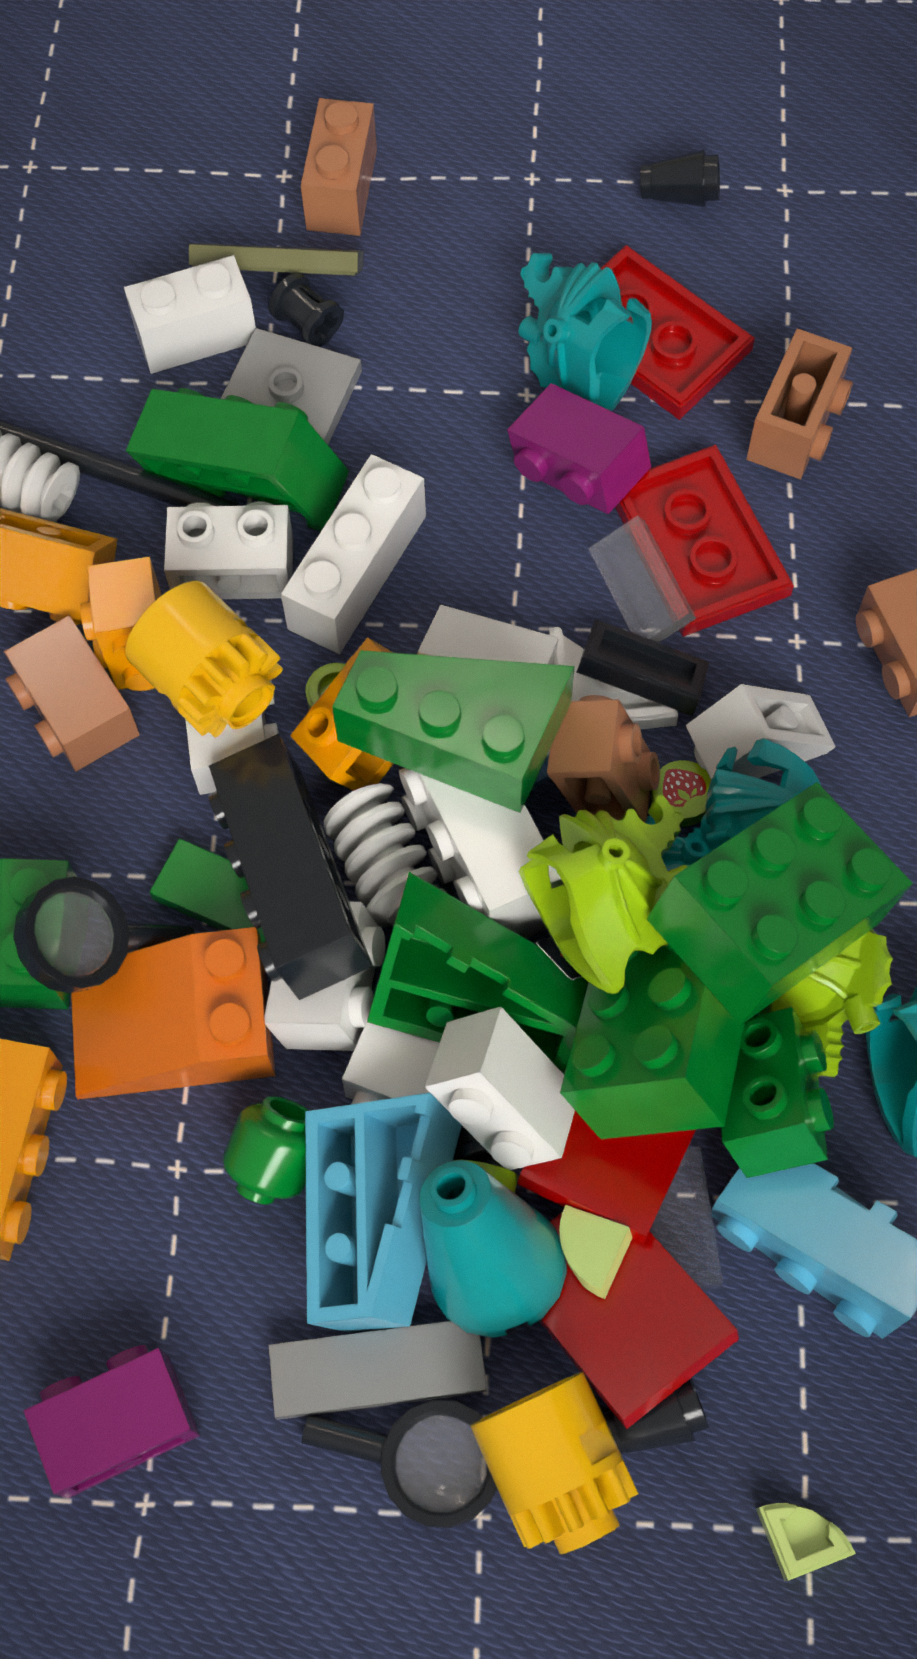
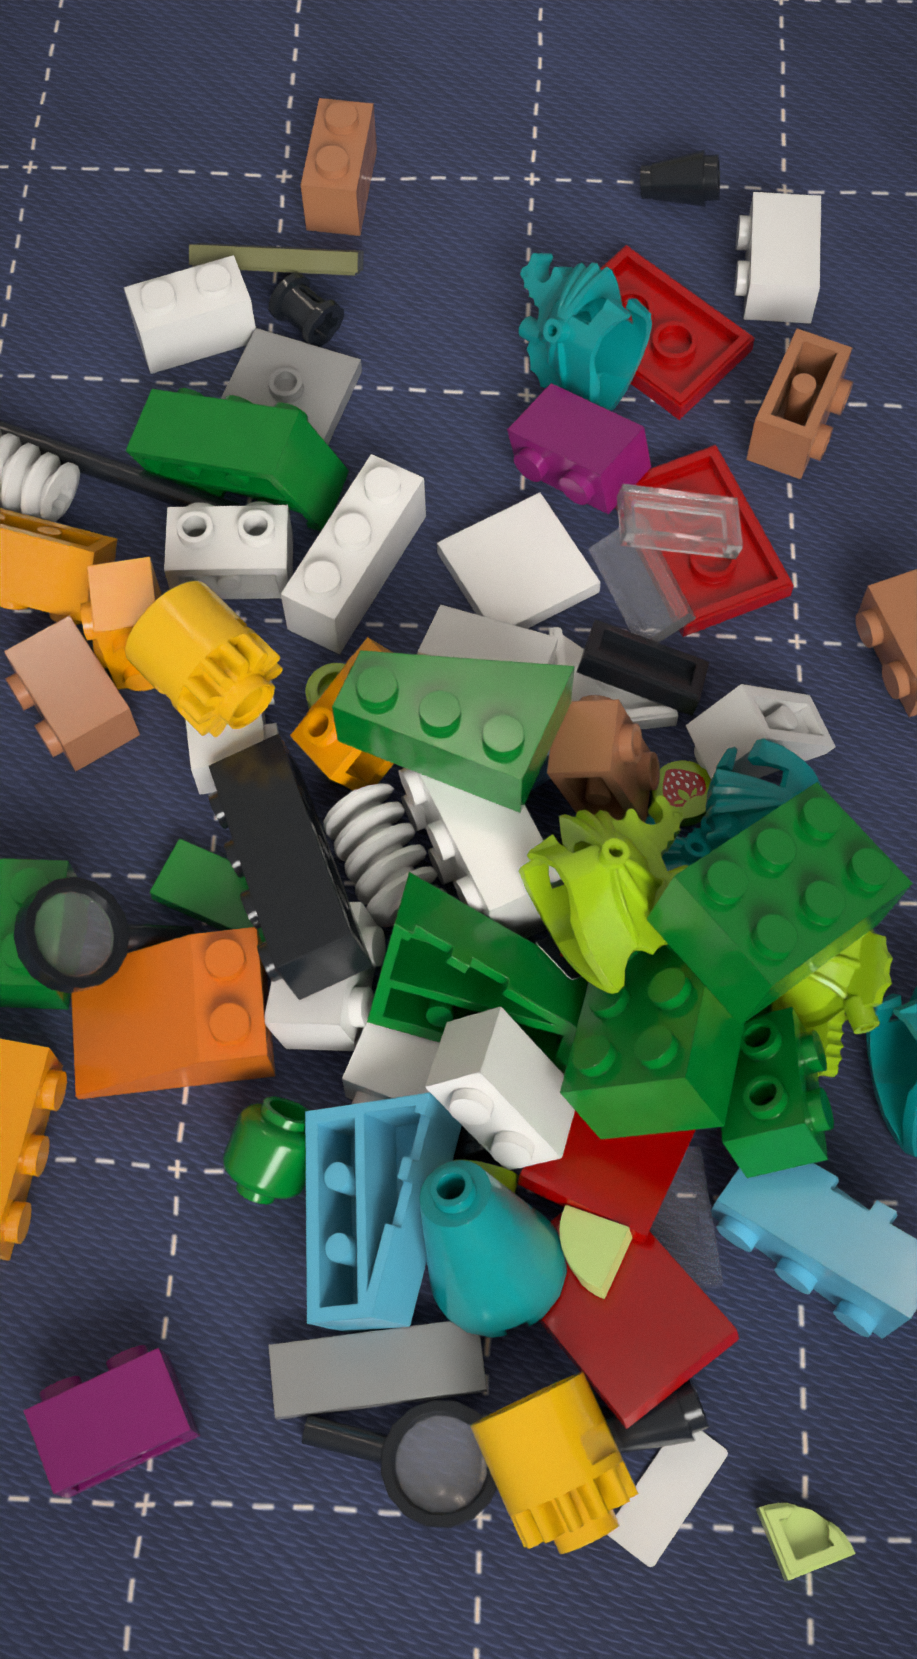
none -> white tile [437,493,600,629]
none -> white sticker [607,1431,728,1567]
none -> clear tile [617,484,743,559]
none -> white brick [734,192,821,323]

